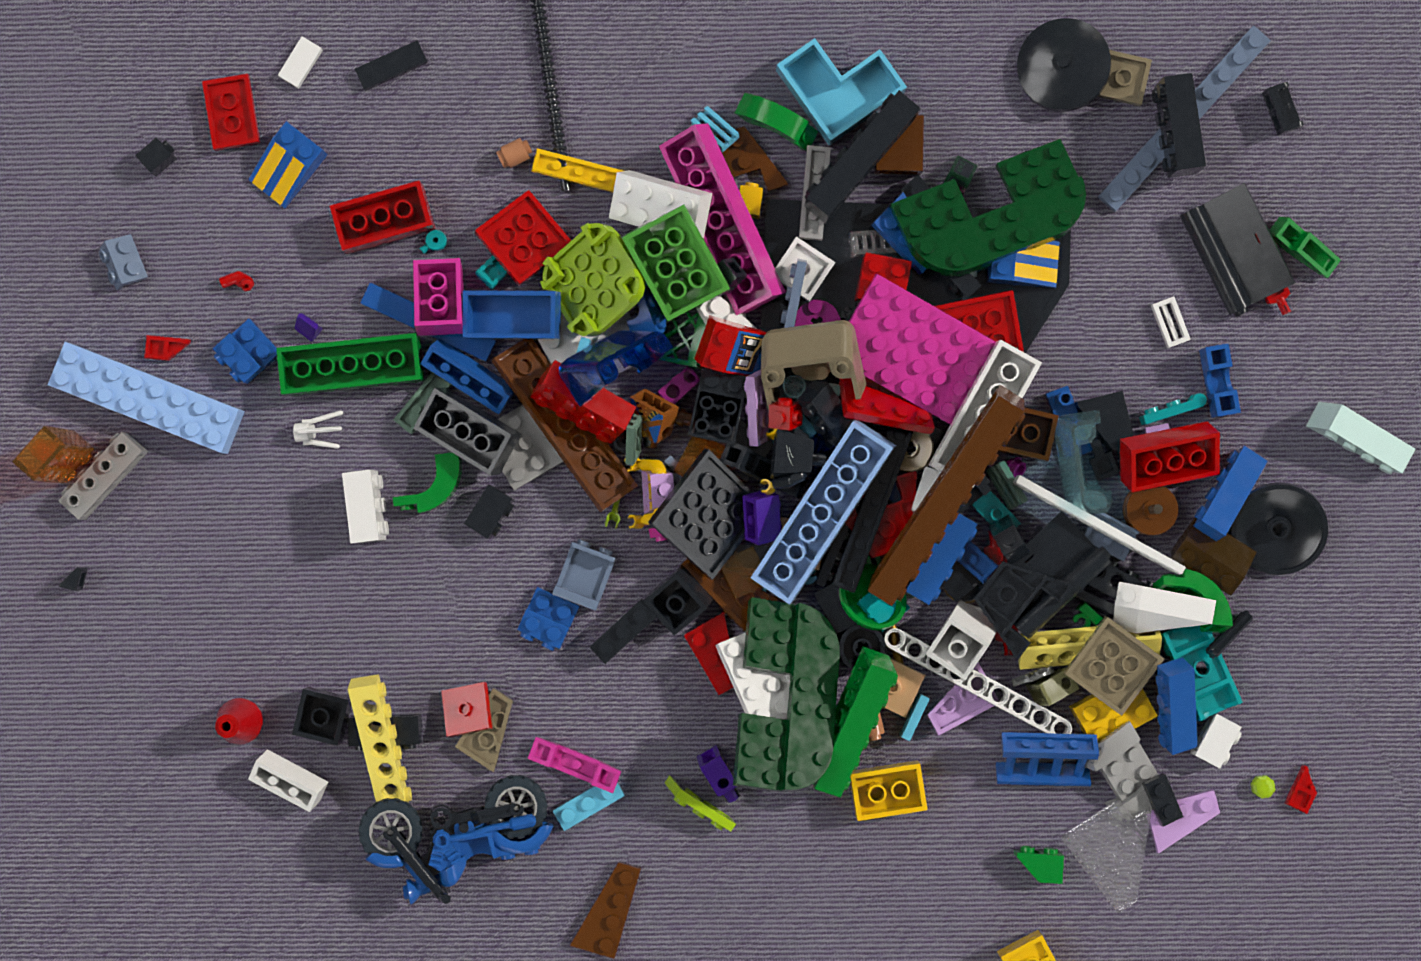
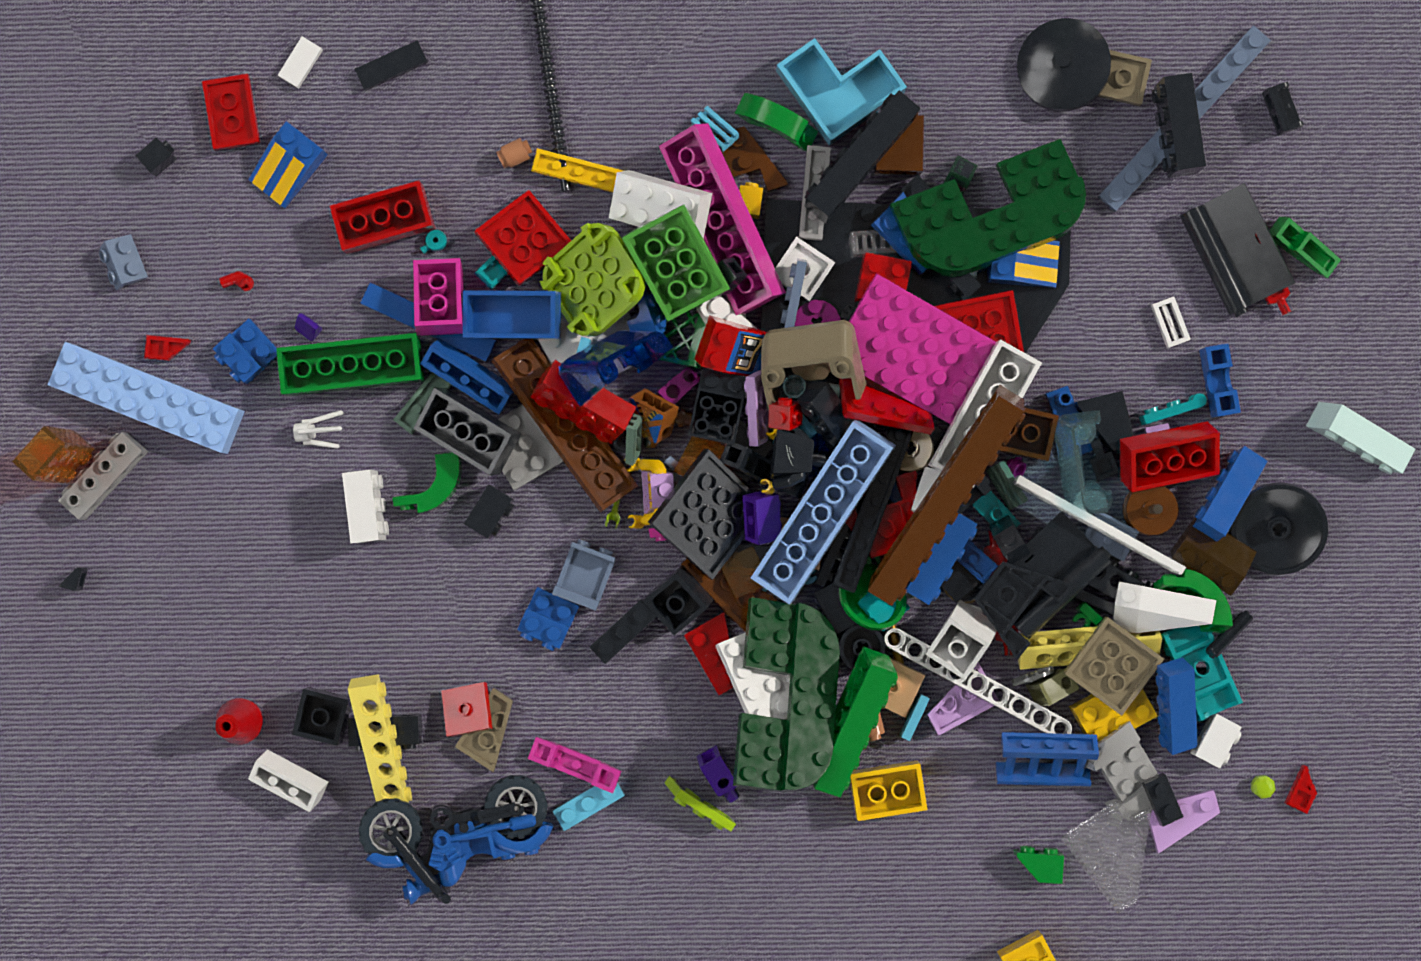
reddish brown wing [570,861,641,959] -> none

